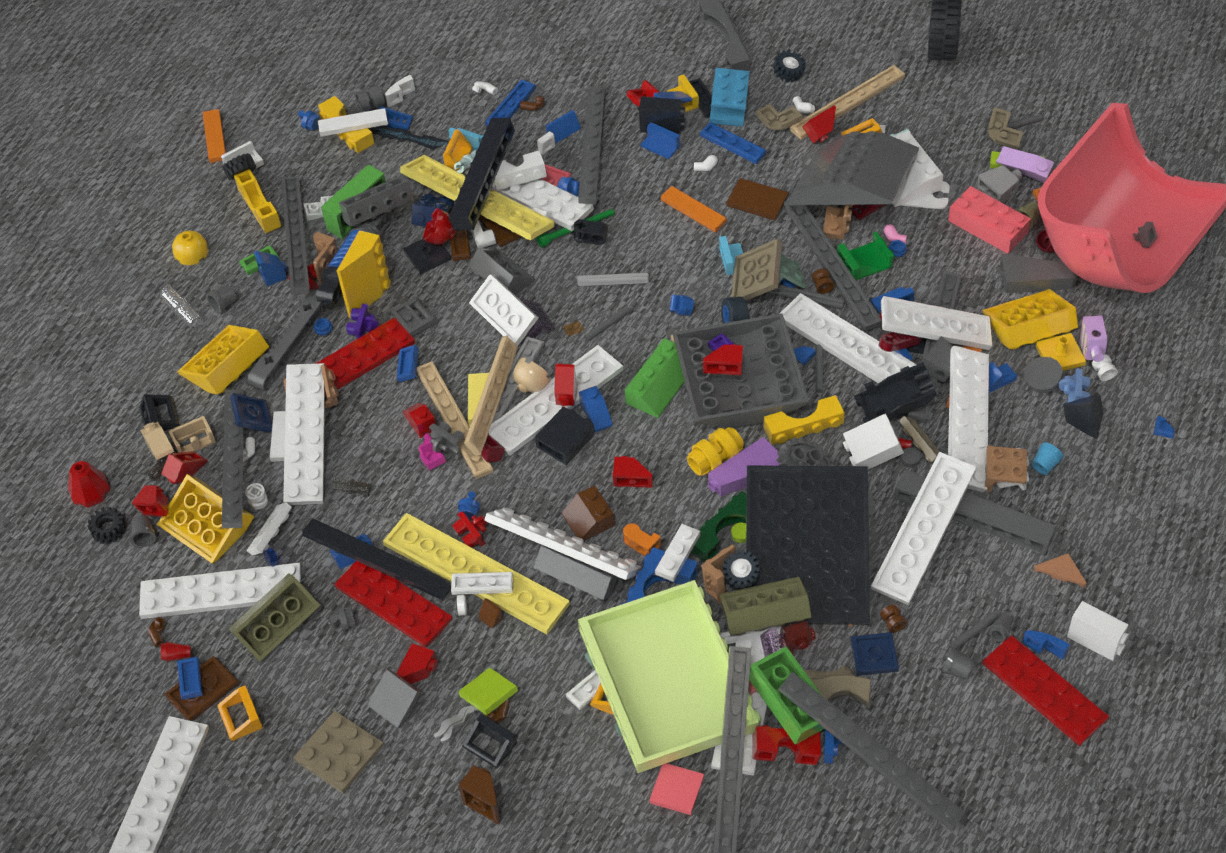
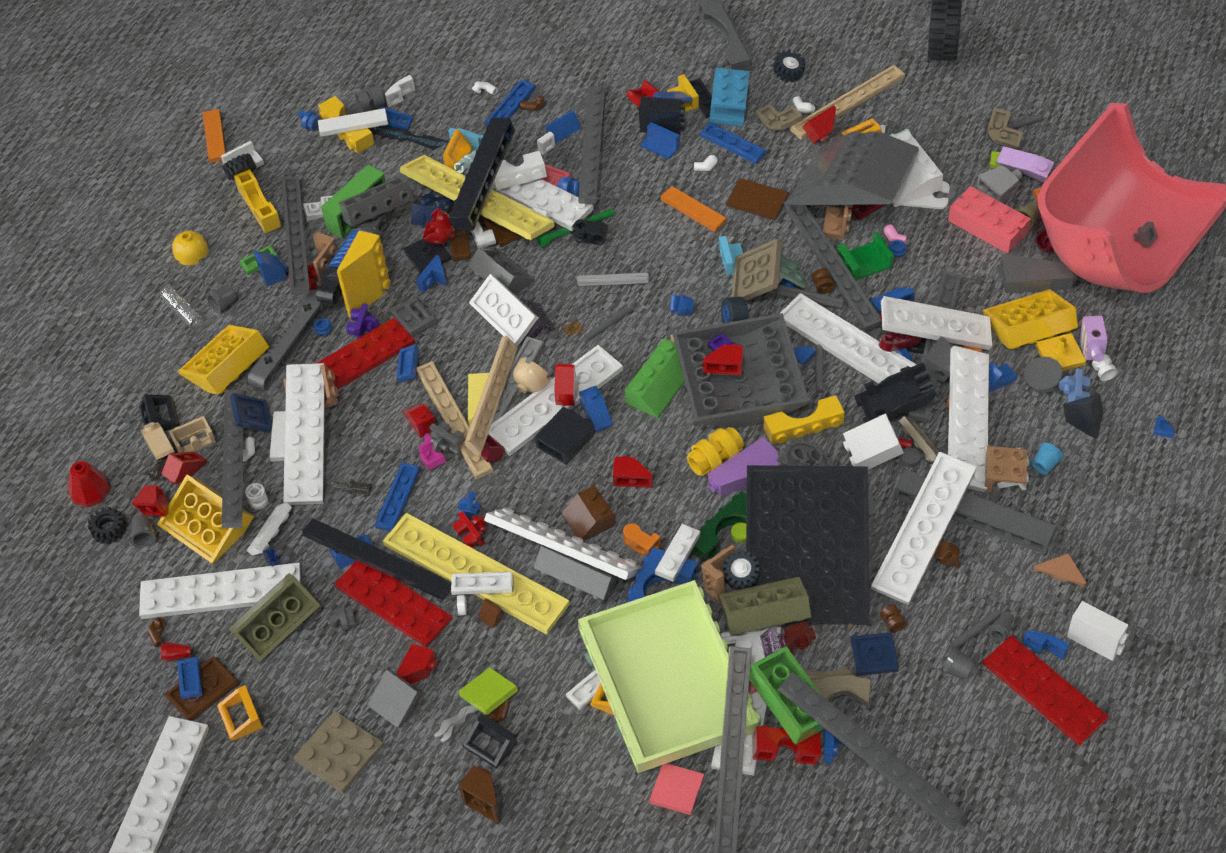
none -> blue tile [375,463,421,532]
none -> blue slope [416,255,446,293]
none -> reddish brown piece [935,541,960,567]

